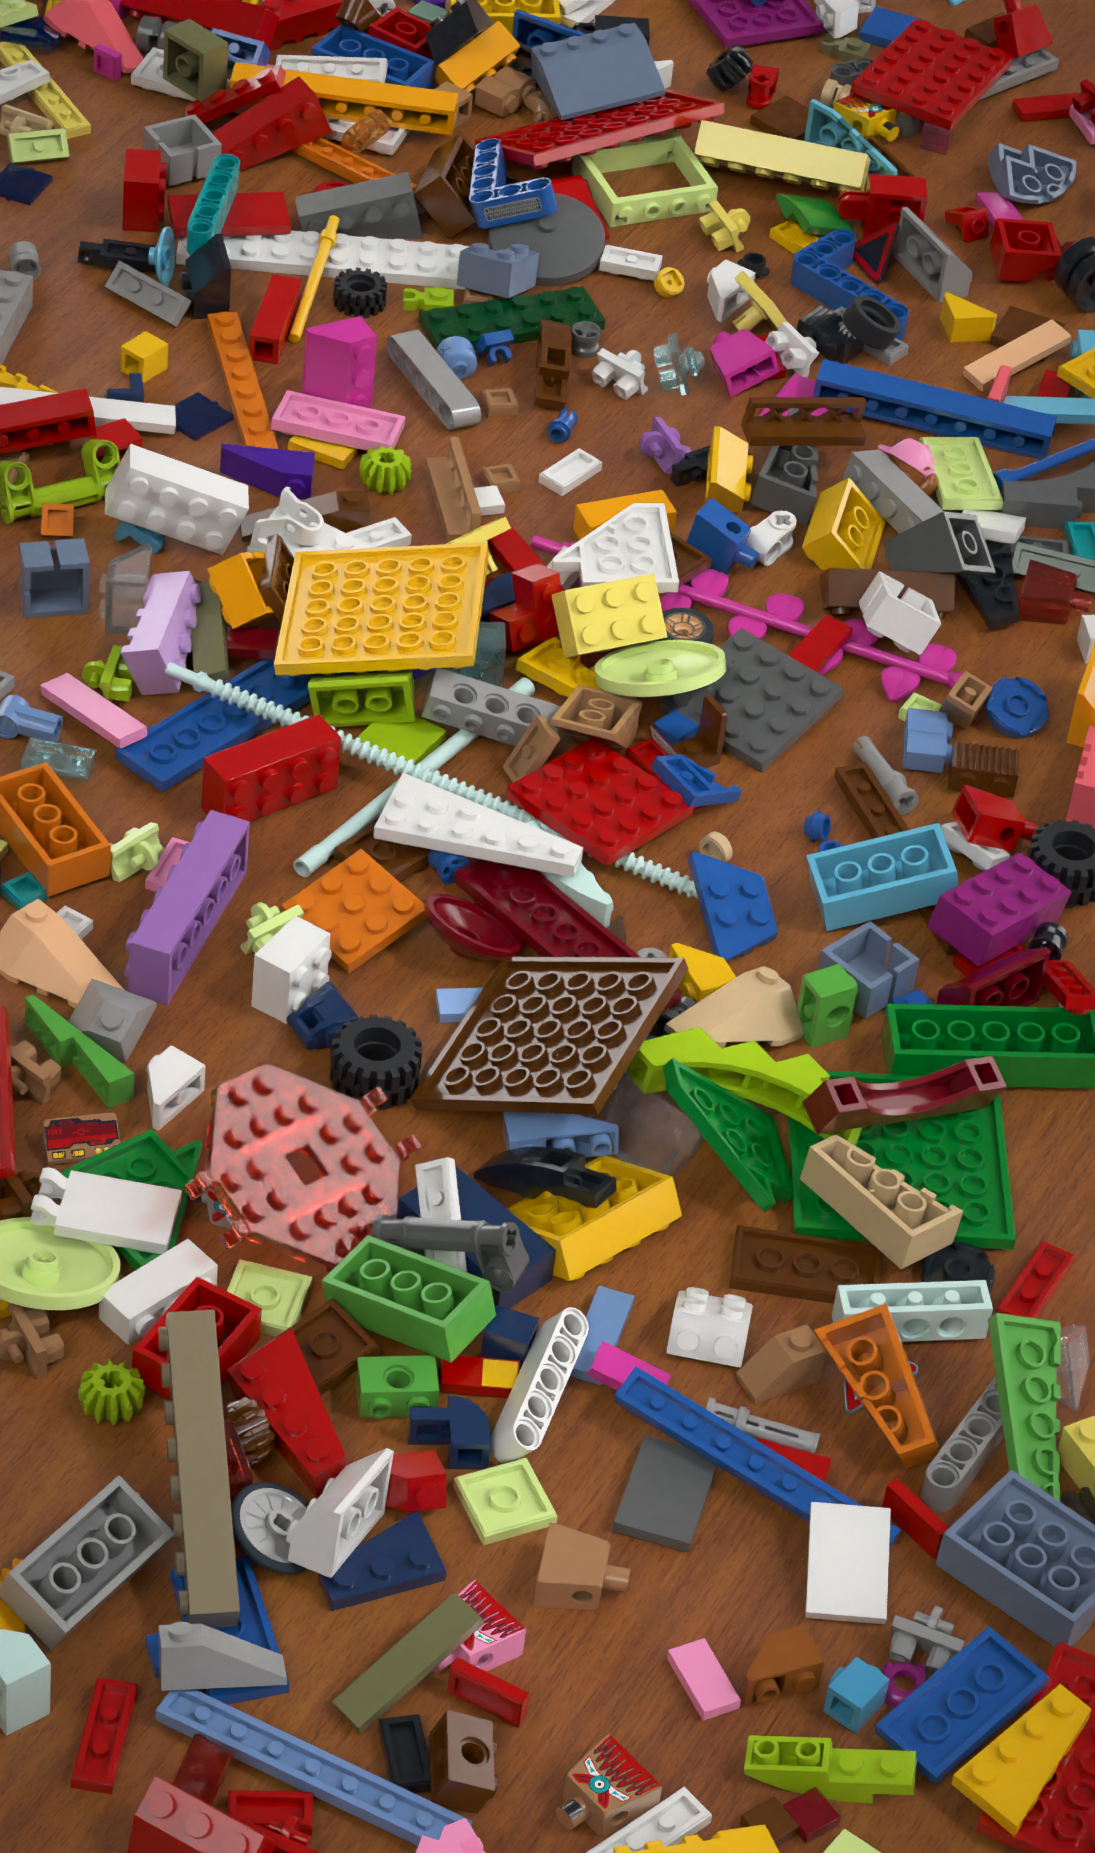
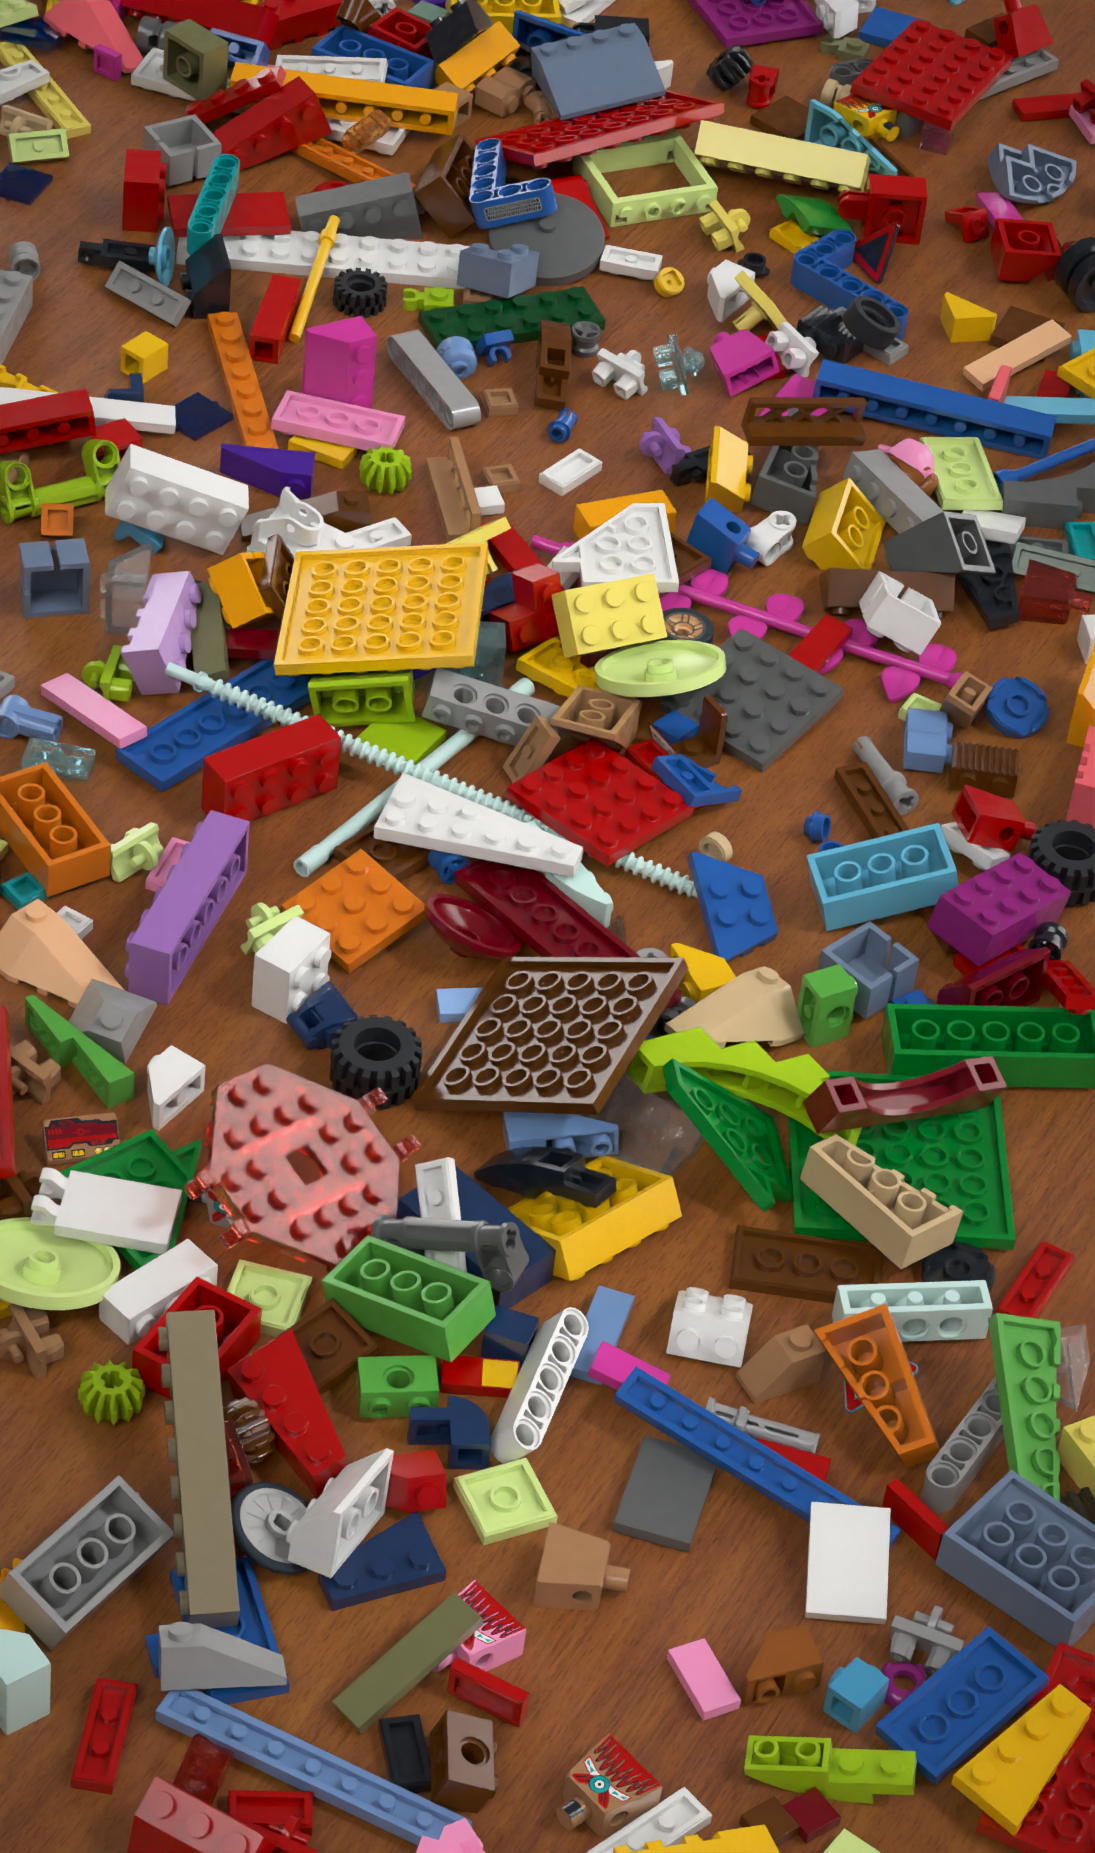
light grey slope [894,207,972,303] -> none

